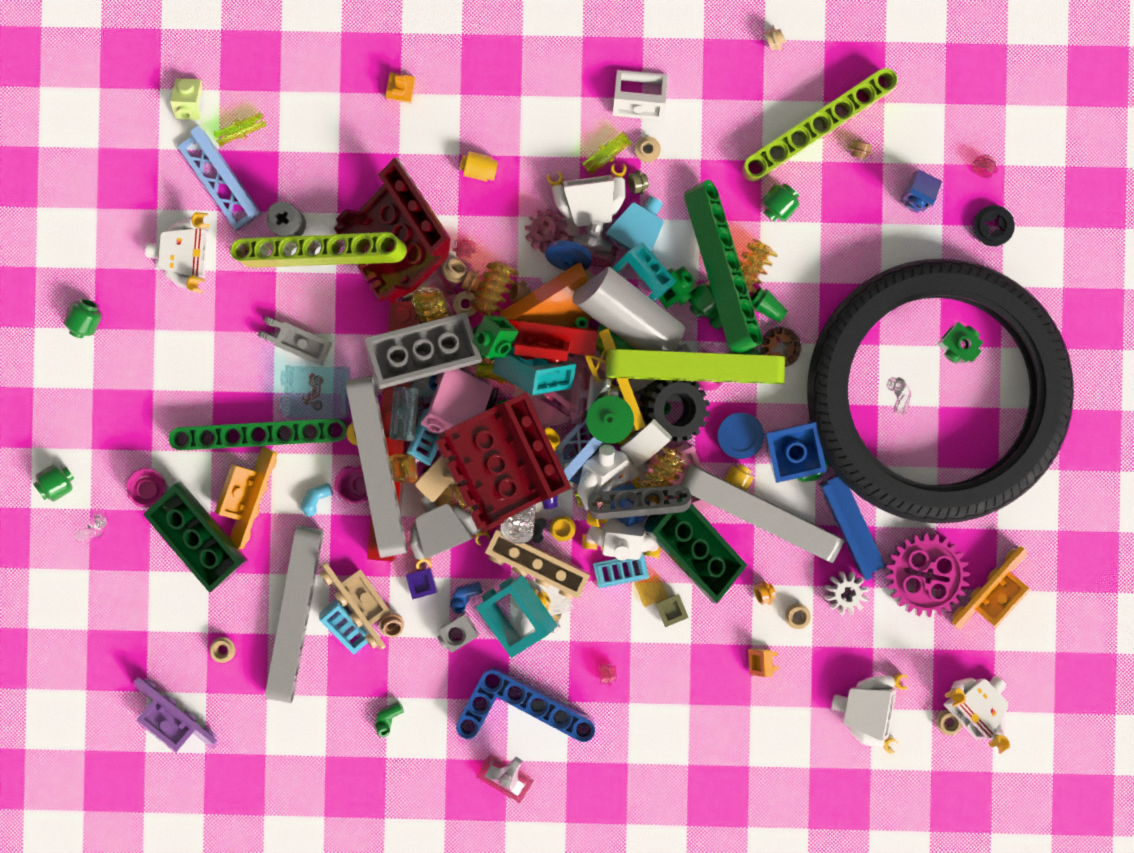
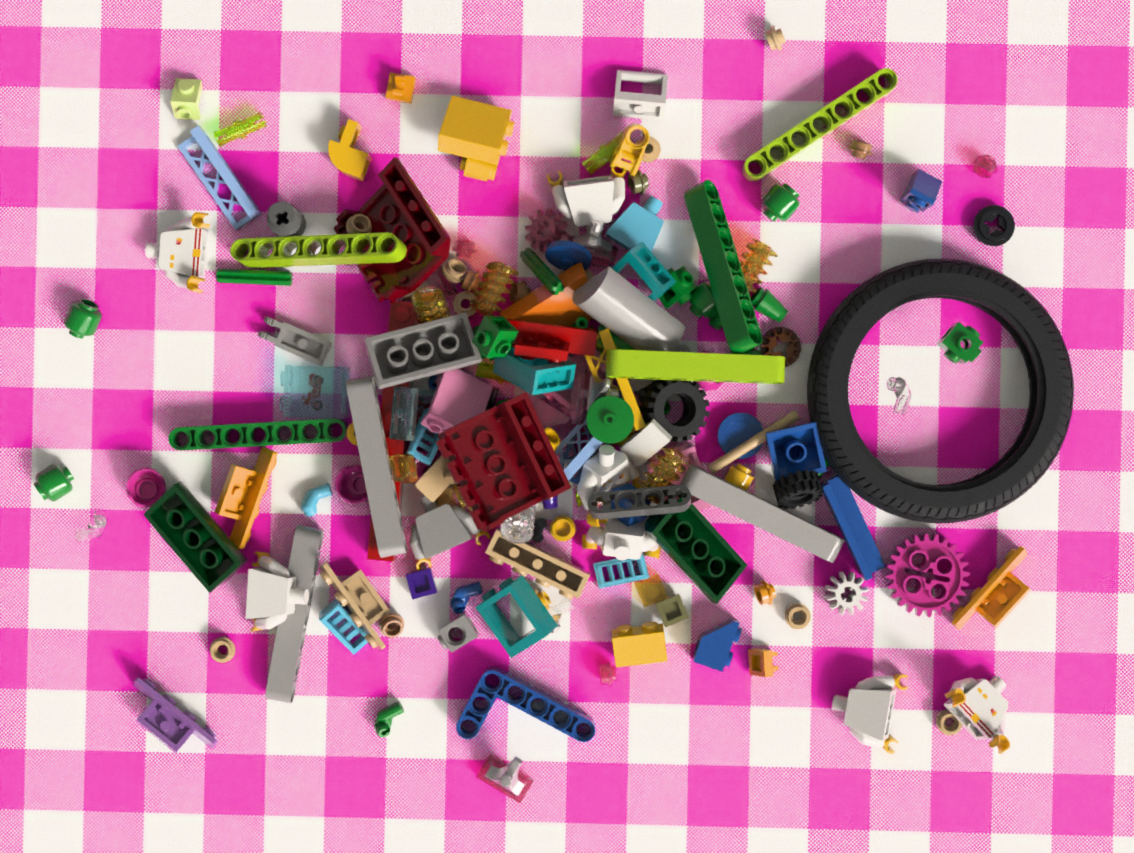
none -> green axle [216,269,293,286]
none -> white torso [246,551,309,632]
none -> yellow brick [328,119,372,182]
none -> tan plate [346,214,372,234]
none -> yellow brick [438,95,515,165]
none -> green axle [520,248,564,295]
none -> yellow piece [610,123,649,176]
none -> yellow brick [612,622,668,668]
none -> blue slope [692,618,742,672]
none -> tan bar [707,410,800,474]
none -> black tyre [772,470,823,509]

